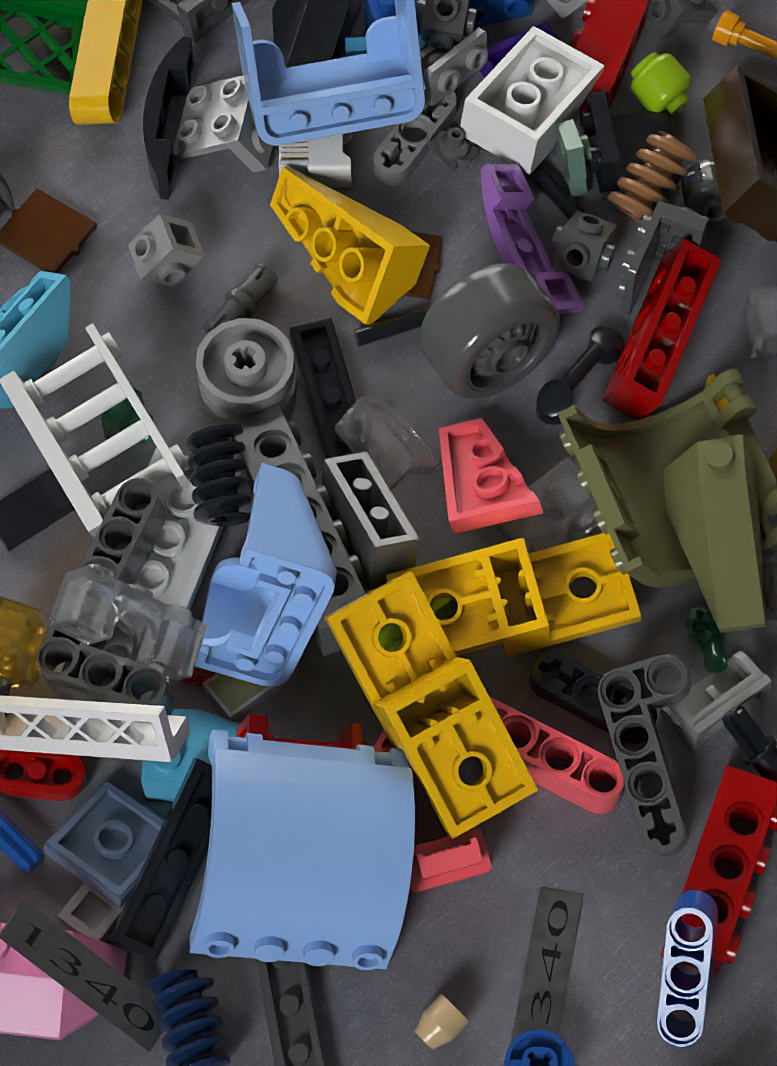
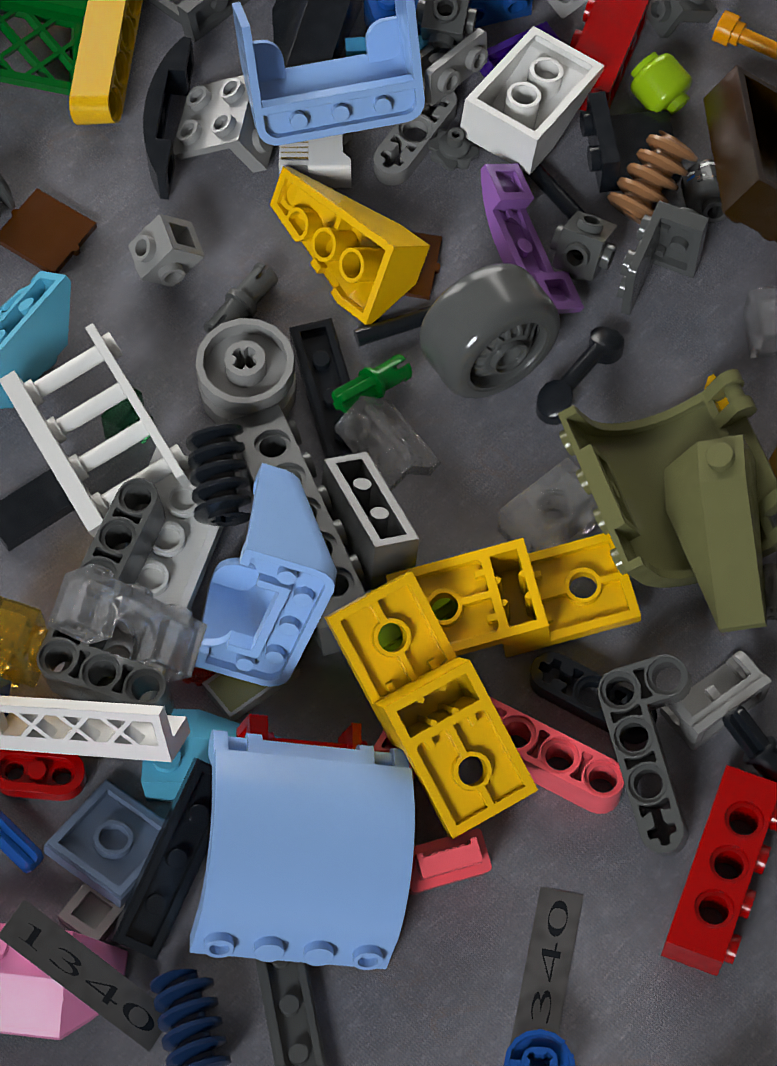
tan hose [415,994,469,1050] -> none
coral wing [439,418,543,534] -> none
sand green plate [556,119,592,198] -> none
red brick [601,238,722,420] -> none
blue beam [657,890,718,1047] -> none
clear green arm [684,606,728,673] -> none
none -> green axle [331,354,412,413]

